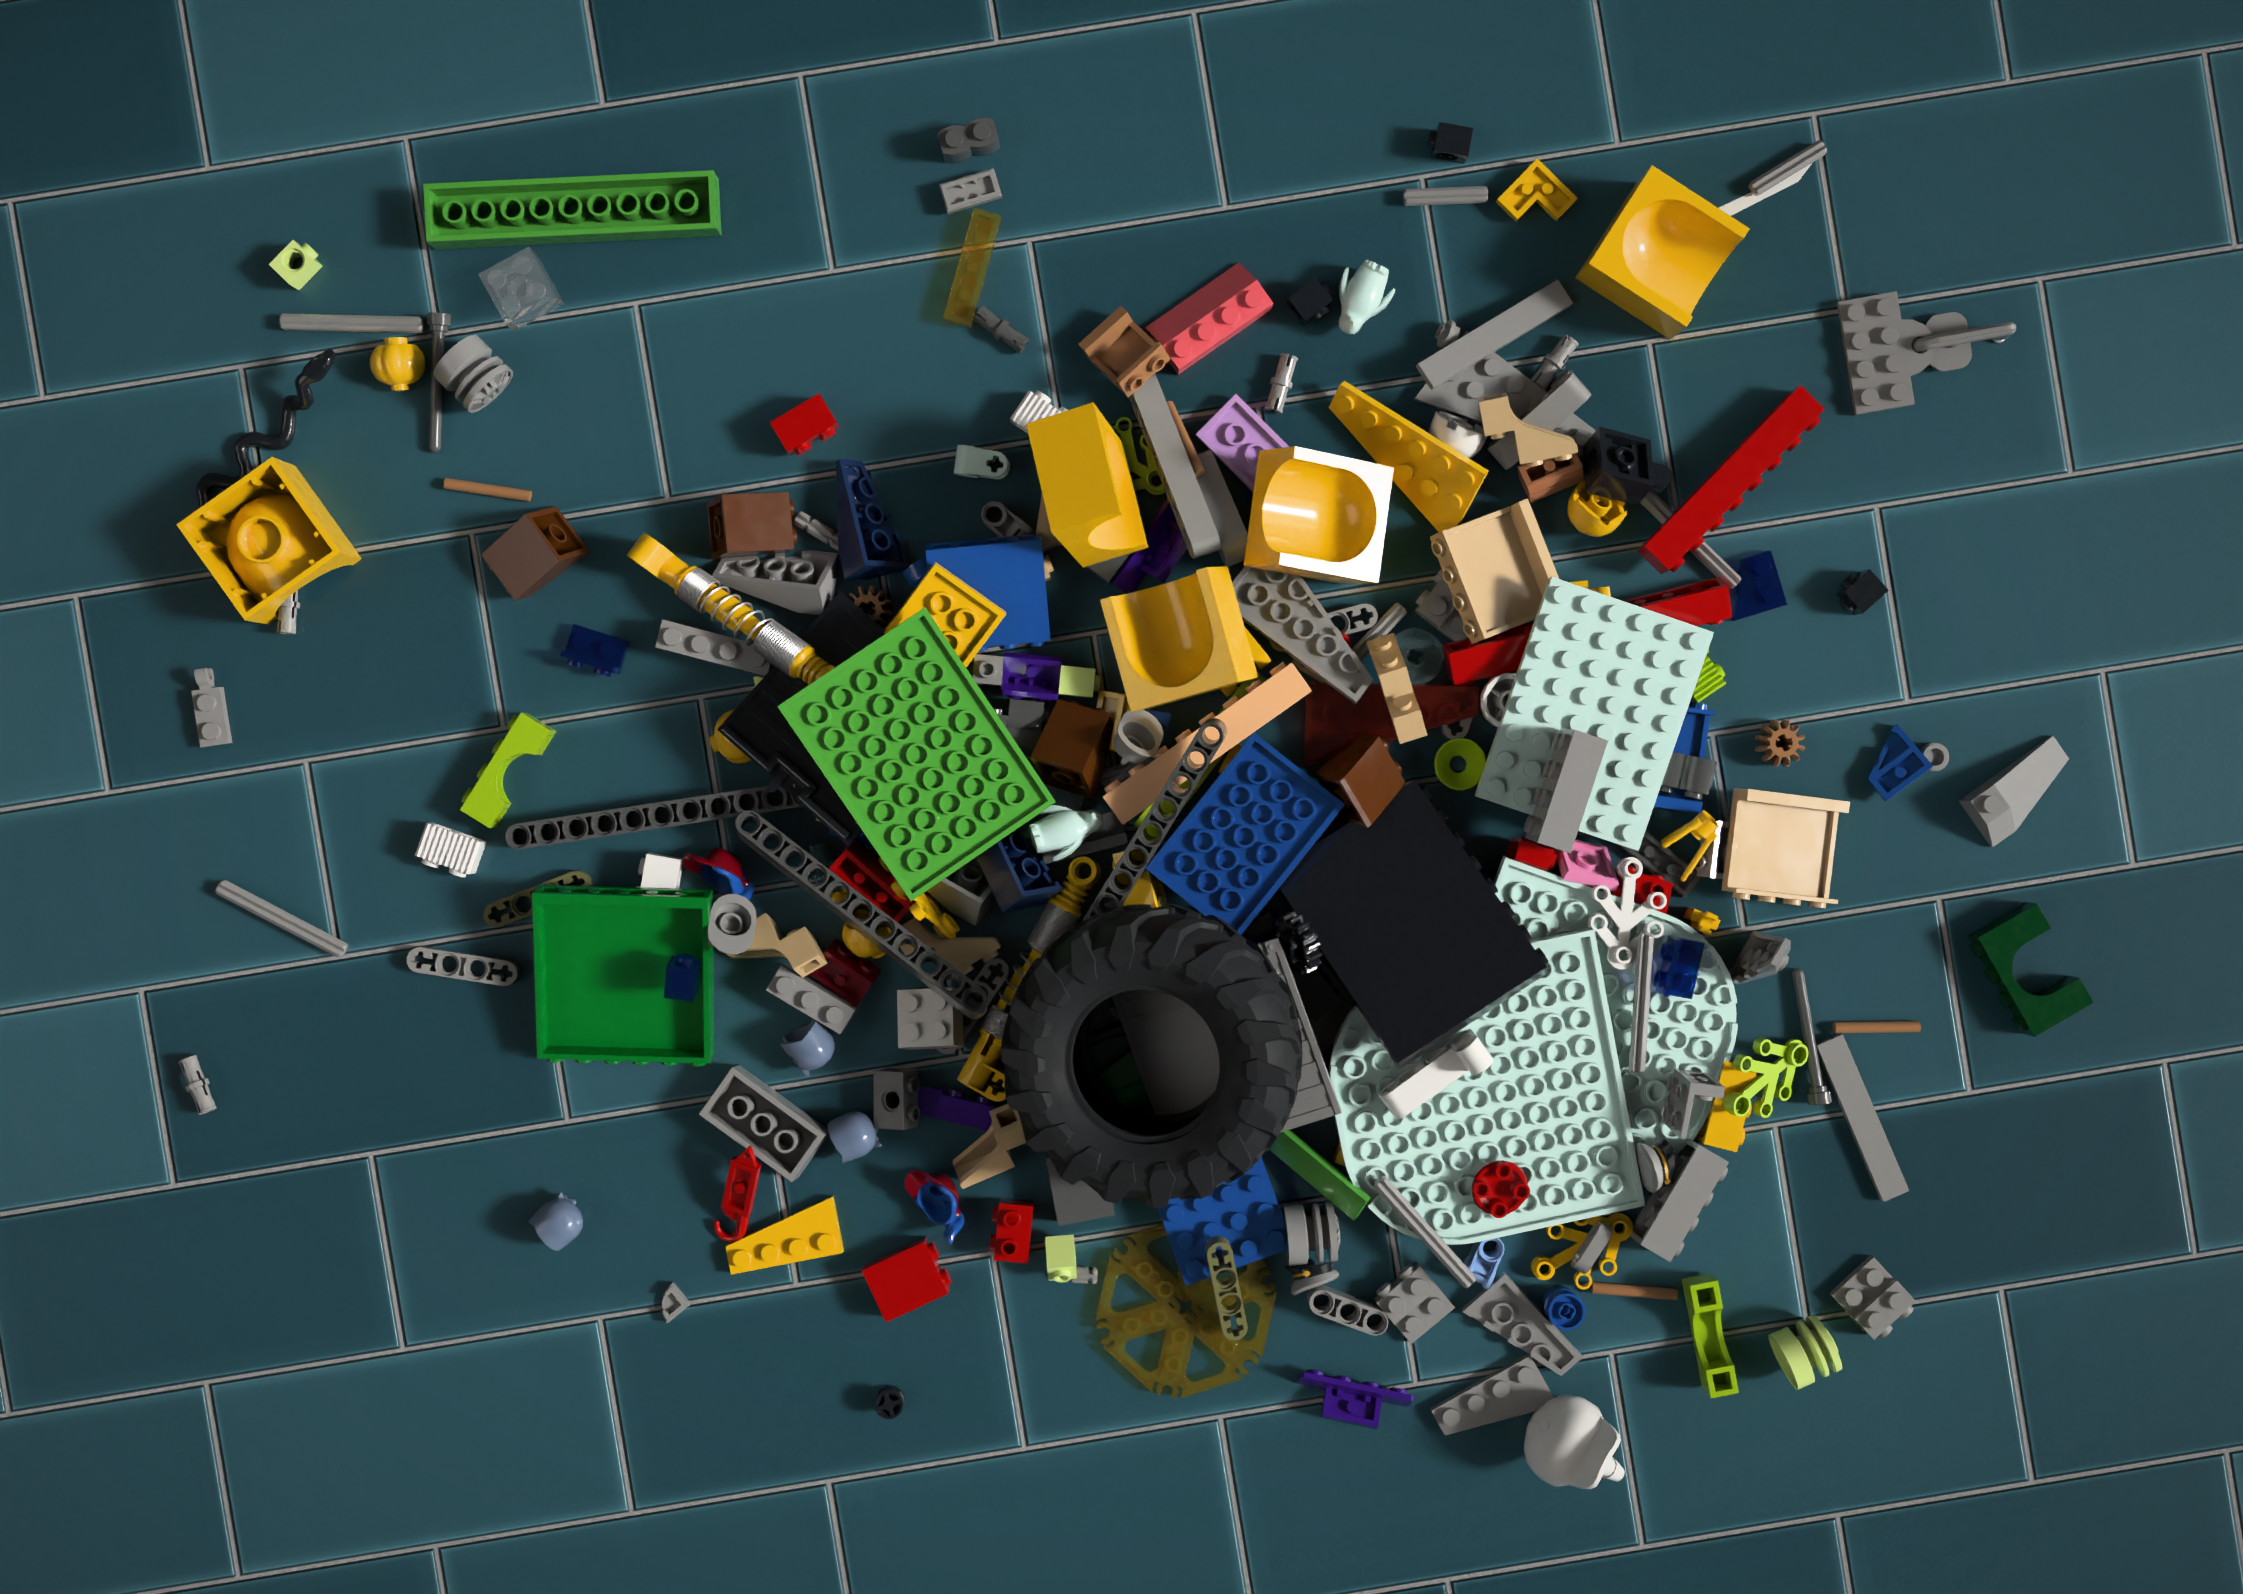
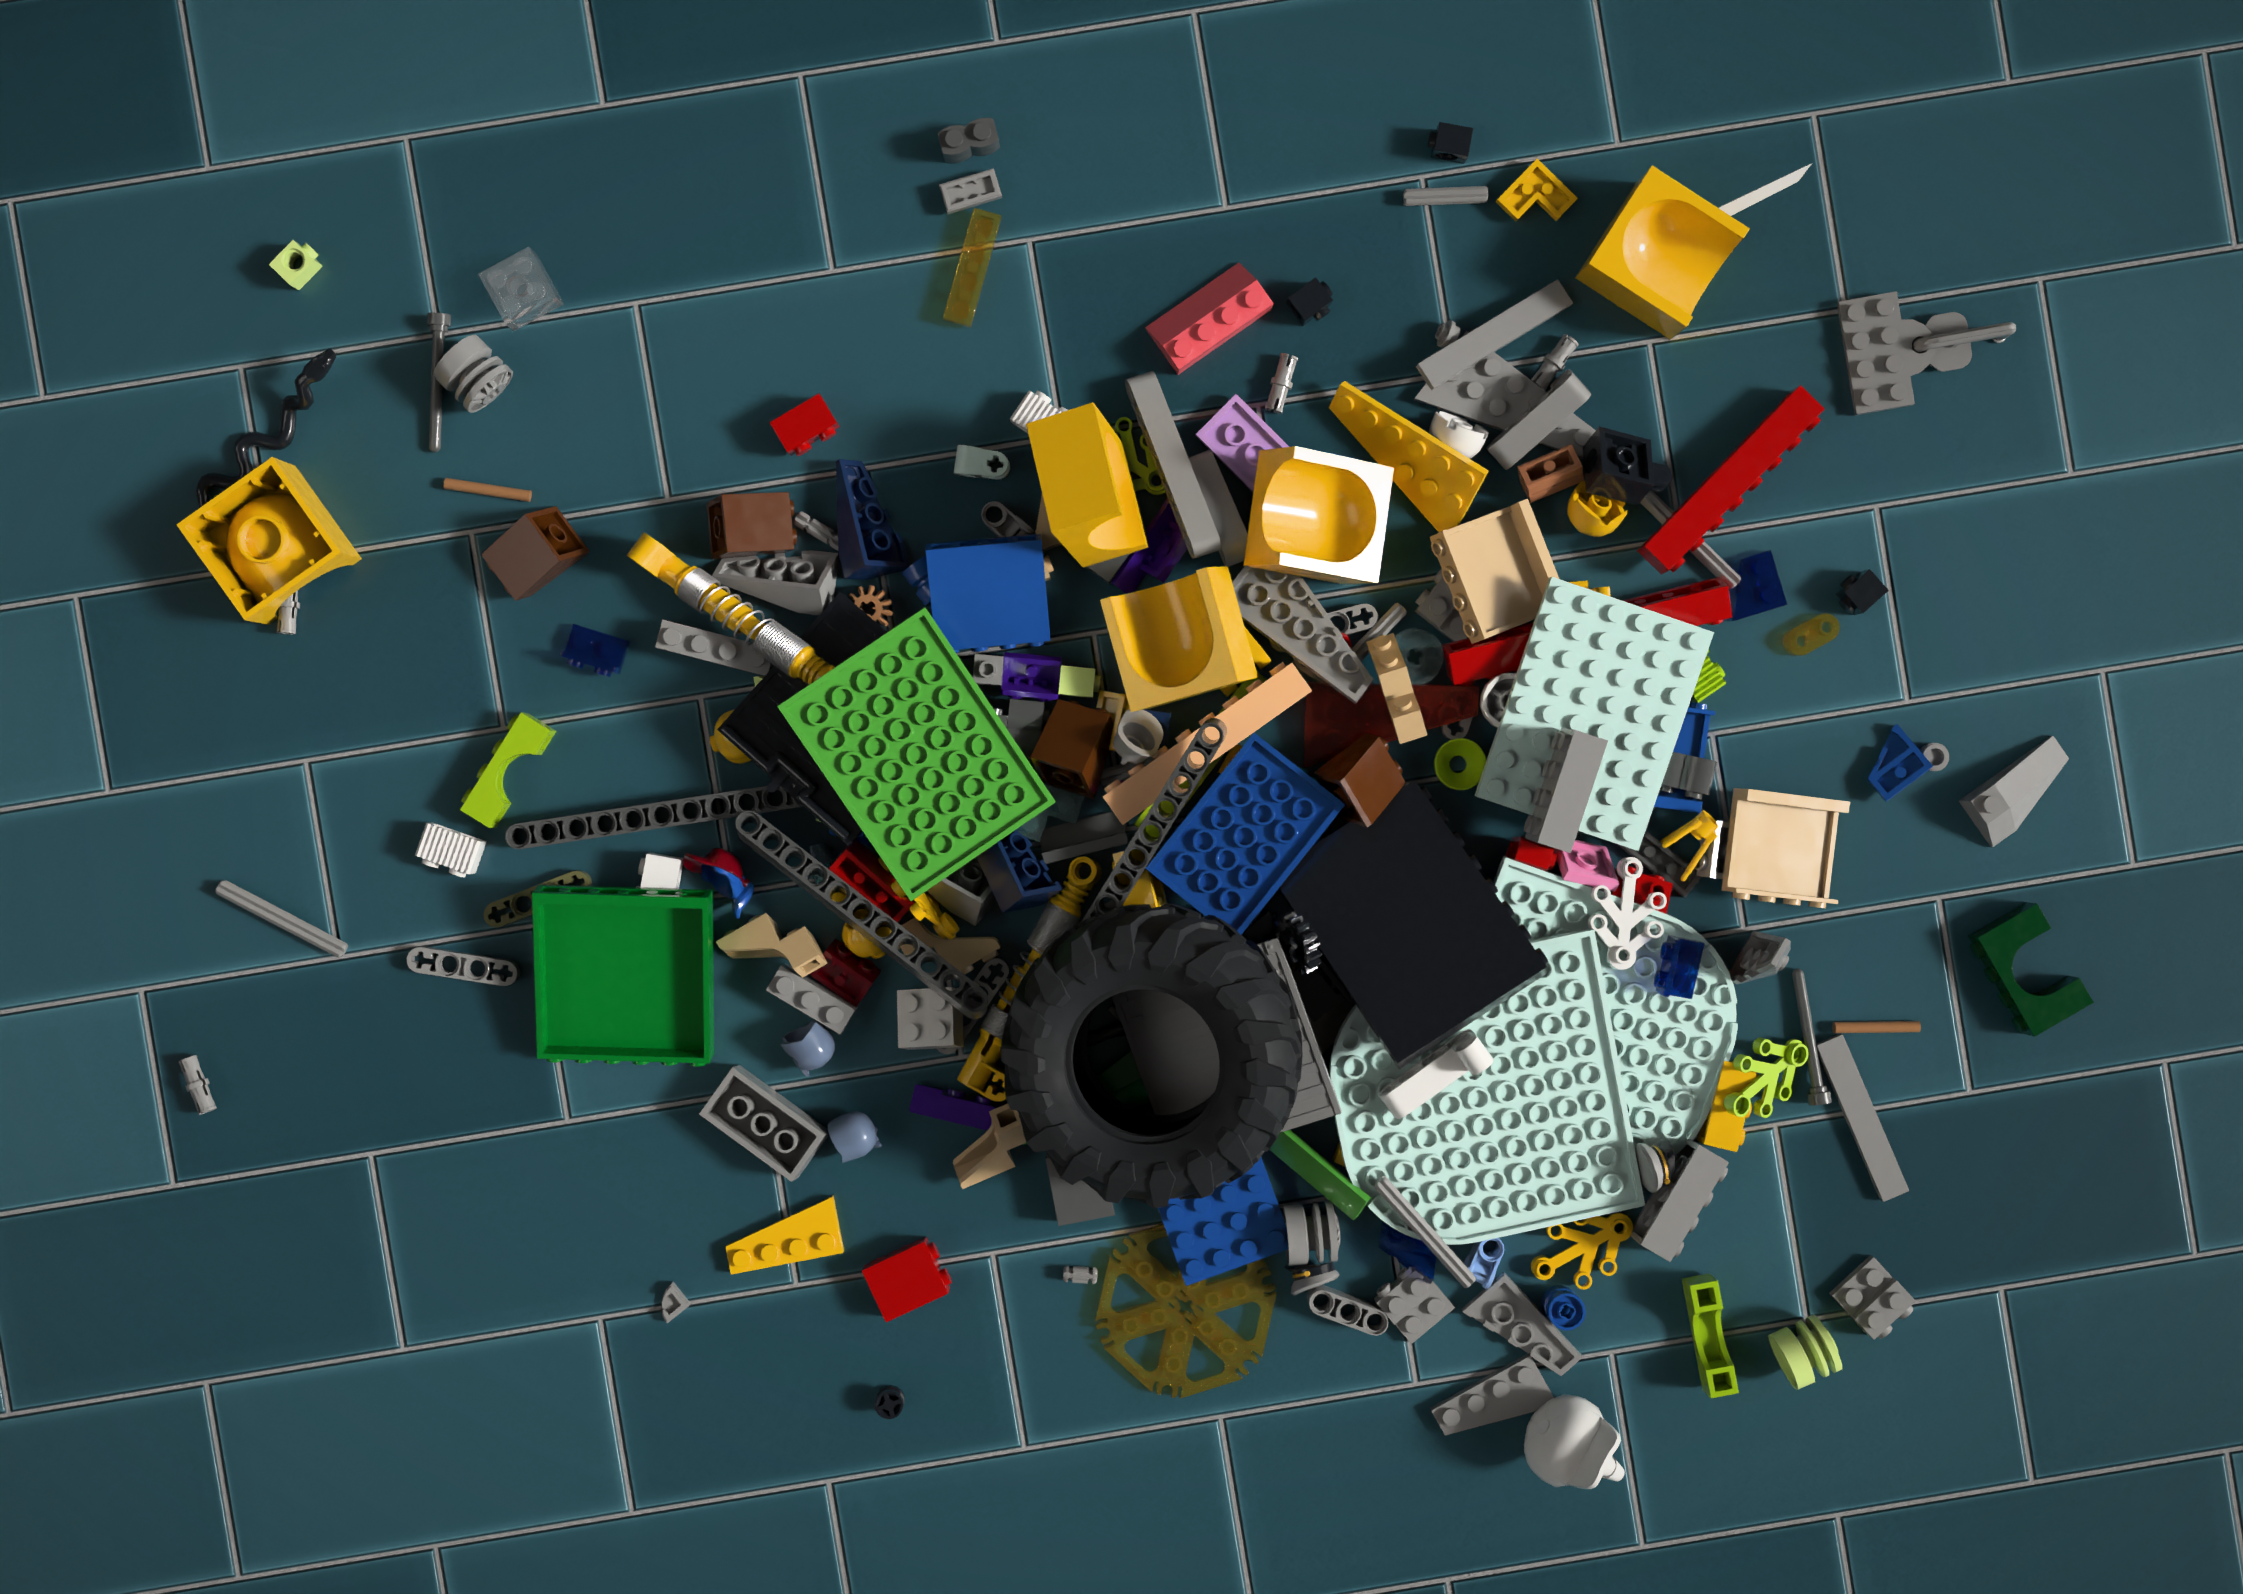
light grey plate [191,668,233,748] -> none
light grey axle [279,313,424,333] -> none
yellow plant [370,337,426,391] -> none
bright green brick [423,170,722,249] -> none
sand blue helmet [528,1191,583,1251] -> none
clear blue brick [664,954,701,1002] -> none
light grey piece [707,894,757,954] -> none
red plate [714,1145,762,1243] -> none
dark grey brick [873,1068,920,1130] -> none
yellow plate [884,562,1006,667] -> none
blue hair [905,1169,965,1245] -> none
dark grey pin [973,305,1030,354] -> none
red brick [989,1198,1034,1263] -> none
light aqua animal [1029,805,1103,861] -> none
yellowish green brick [1045,1235,1077,1283] -> none
medium nougat panel [1078,306,1170,397] -> none
medium nougat bar [1167,401,1205,477] -> none
olive beam [1205,1236,1248,1341] -> none
dark purple bracket [1297,1369,1414,1429] -> none
light aqua animal [1339,260,1395,334] -> none
red dish [1471,1160,1530,1218] -> none
tan arch [1477,392,1578,467] -> none
light grey beam [1570,1221,1613,1274] -> none
medium nougat bar [1591,1282,1678,1300] -> none
light grey axle [1629,932,1654,1073] -> none
light grey bracket [1663,1068,1725,1139] -> none
yellow plate [1683,907,1721,936] -> none
light grey axle [1748,140,1827,196] -> none
medium nougat gear [1755,719,1805,767] -> none
none -> clear blue wing [1378,1221,1436,1284]
none -> clear yellow plate [1783,613,1840,656]

